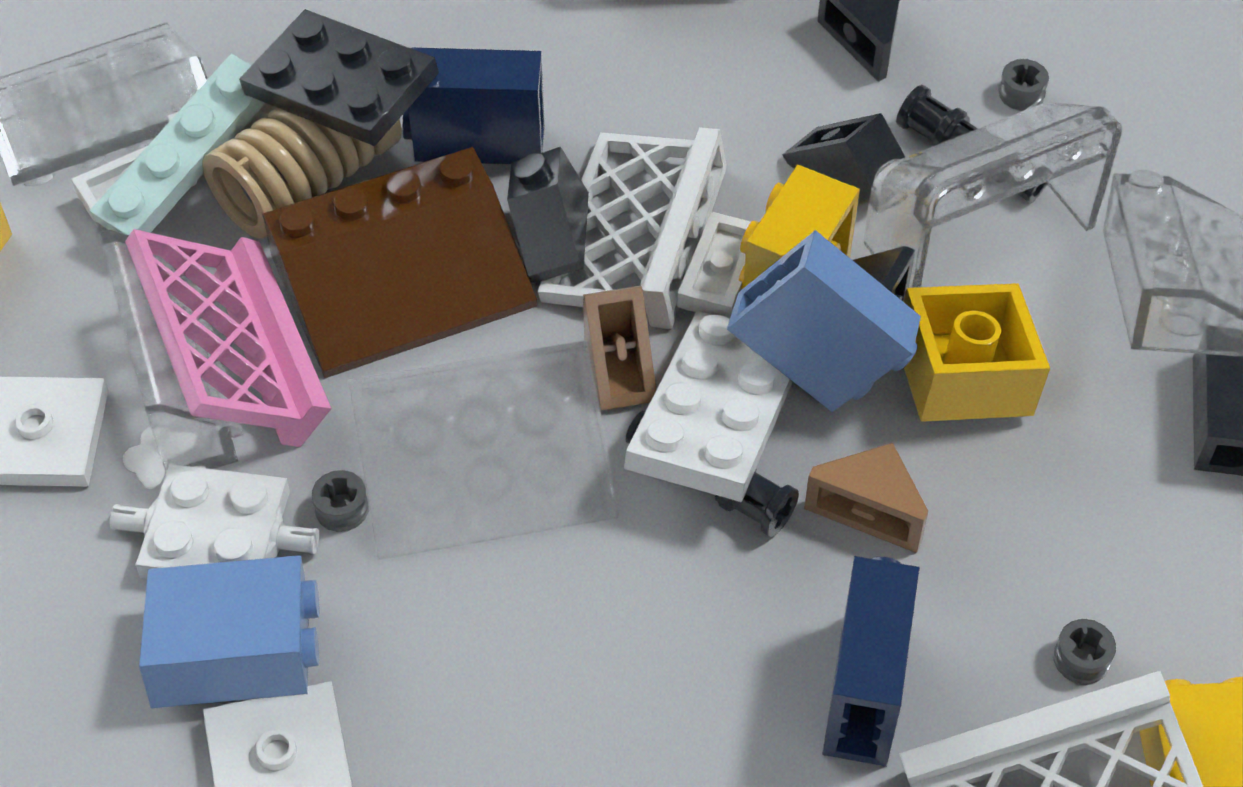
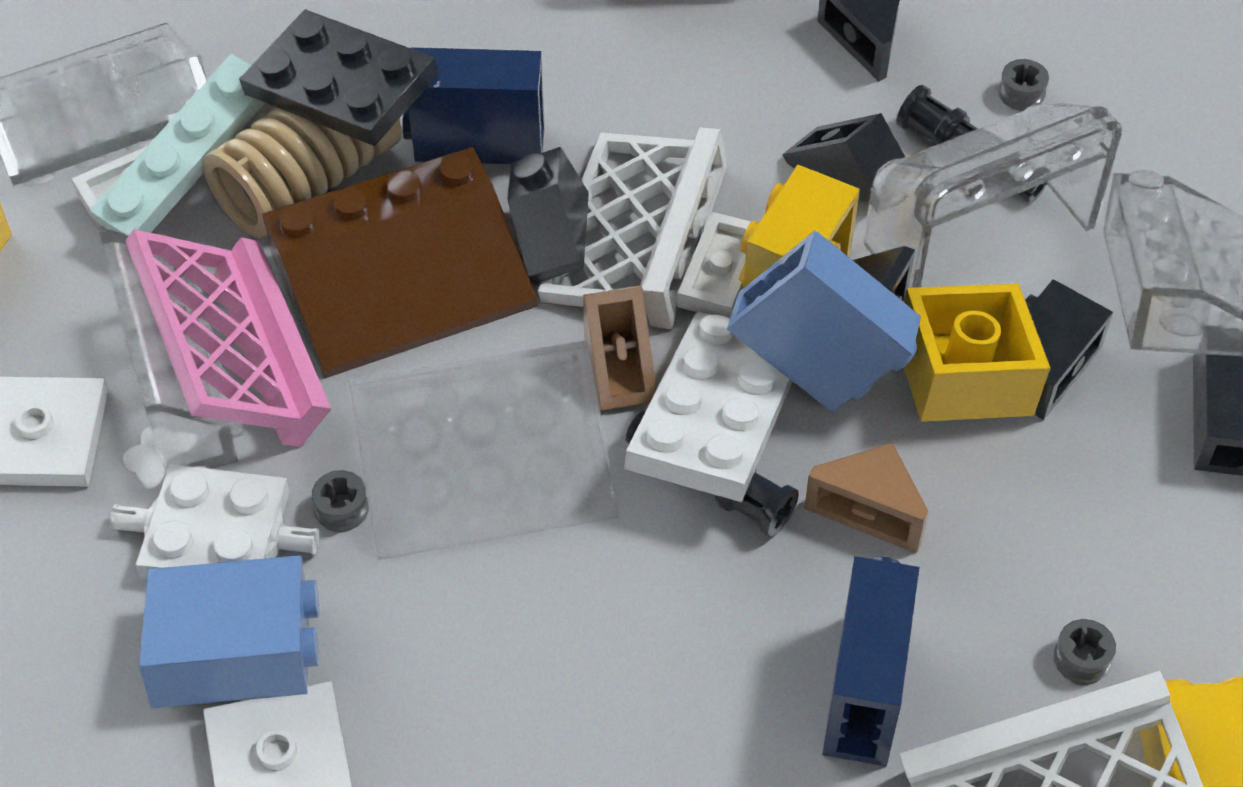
none -> black slope [1025,279,1113,420]

